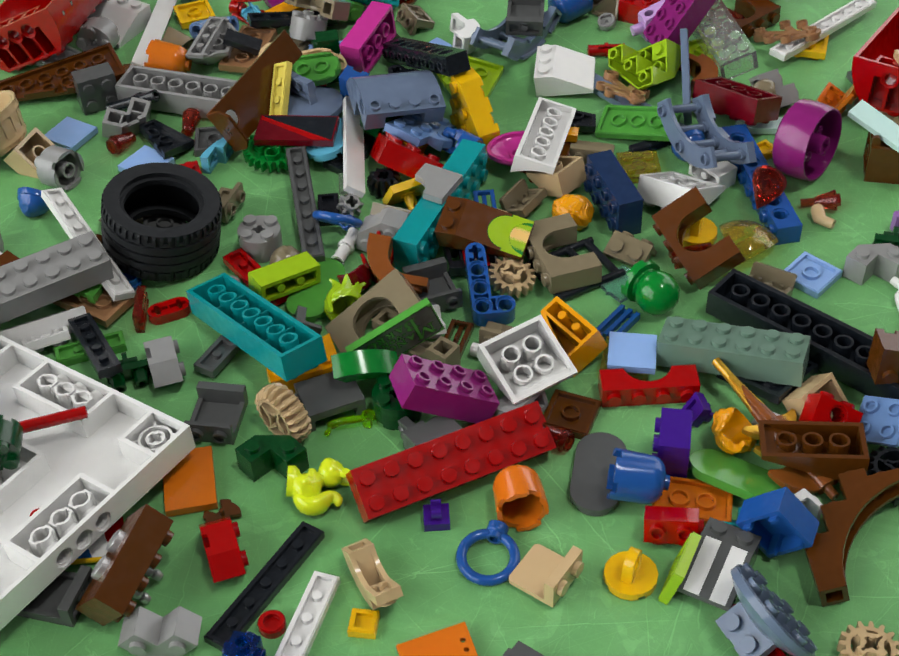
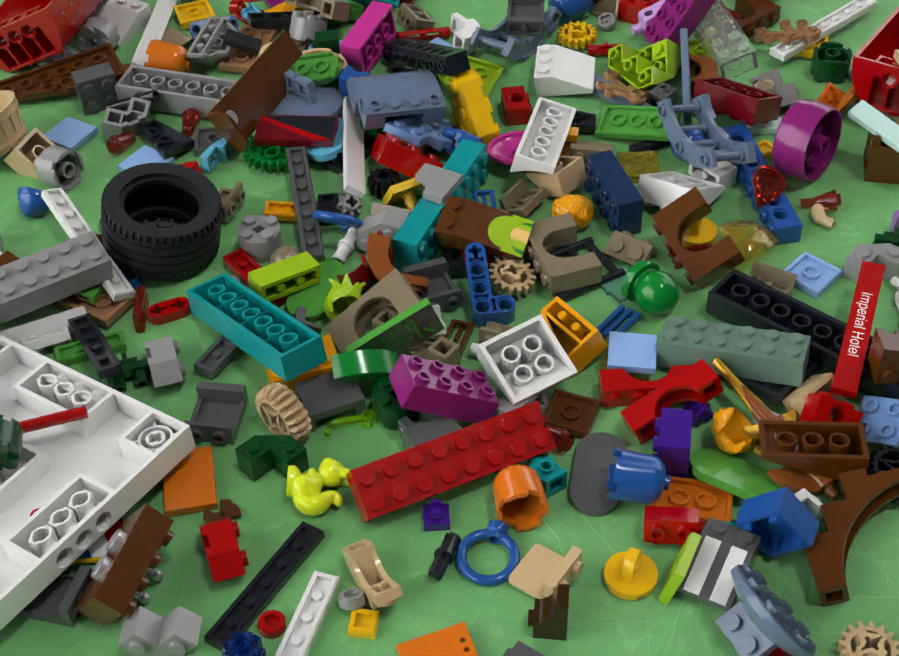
light yellow tile [269,61,292,115] -> none
none -> light orange plate [263,201,297,222]
none -> light grey tile [338,588,366,610]
none -> red pin [396,26,451,41]
none -> black axle [428,532,461,581]
none -> red brick [501,86,533,126]
none -> dark brown arch [528,584,570,641]
none -> teal brick [529,455,568,498]
none -> yellow gear [557,21,597,50]
none -> red arch [620,358,724,445]
none -> dark grey brick [647,82,678,107]
none -> dark green brick [810,42,852,84]
none -> red tile [830,260,886,399]

